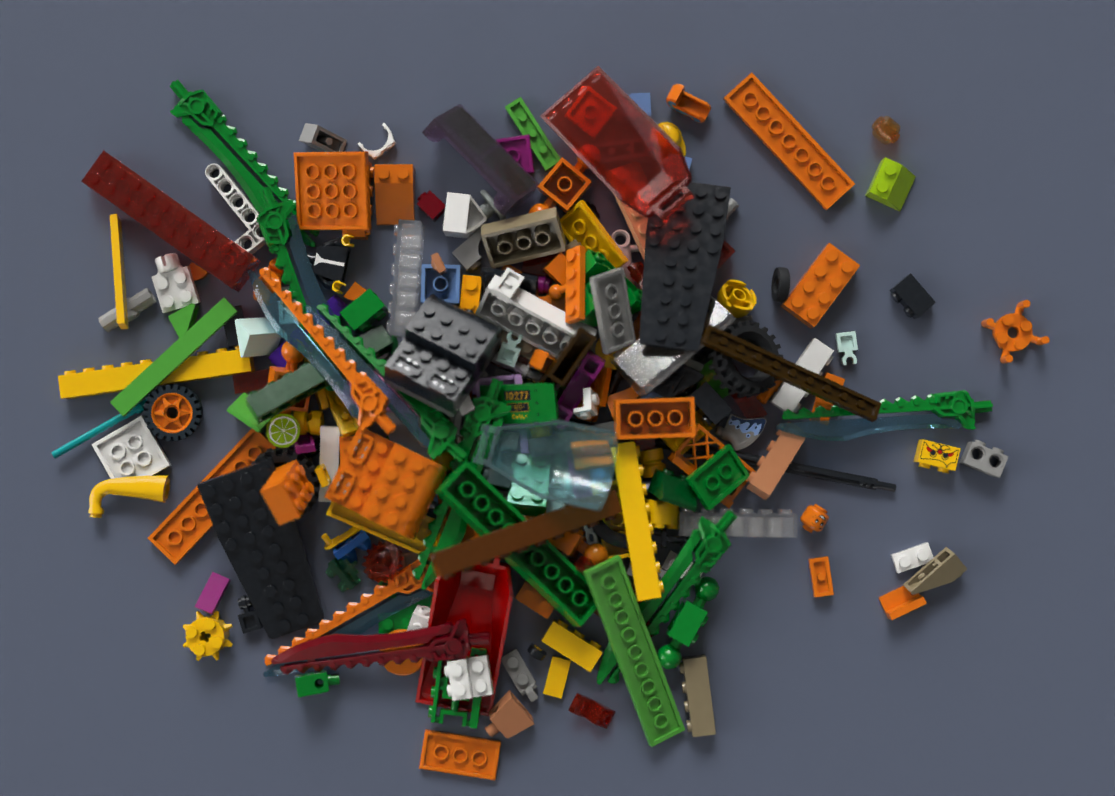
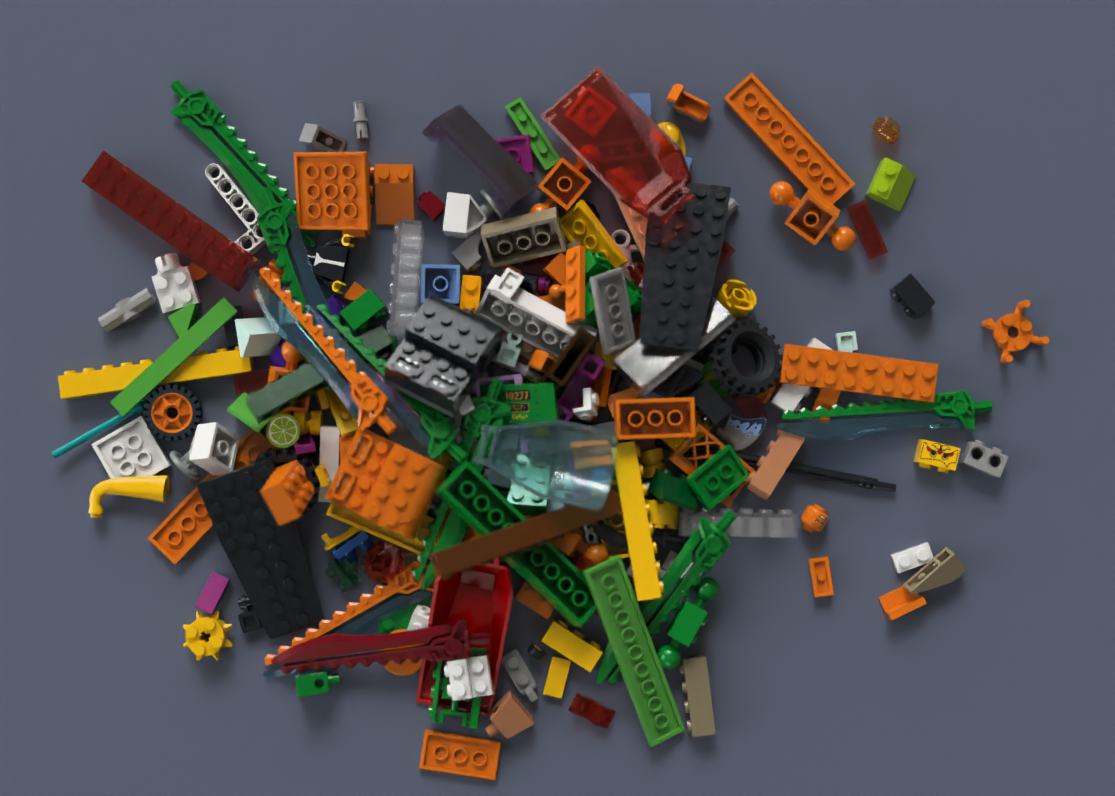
yellow tile [110,214,129,329] -> none
white cap [358,123,396,160] -> none
nougat tile [431,253,447,275] -> none
dark brown plate [700,324,881,422] -> none
black tyre [771,267,790,302] -> none
orange brick [780,243,860,329] -> none
none -> white piece [170,422,240,480]
none -> light grey pin [353,101,369,141]
none -> orange brick [769,181,856,251]
none -> orange plate [779,344,938,403]
none -> clear red plate [847,200,888,260]

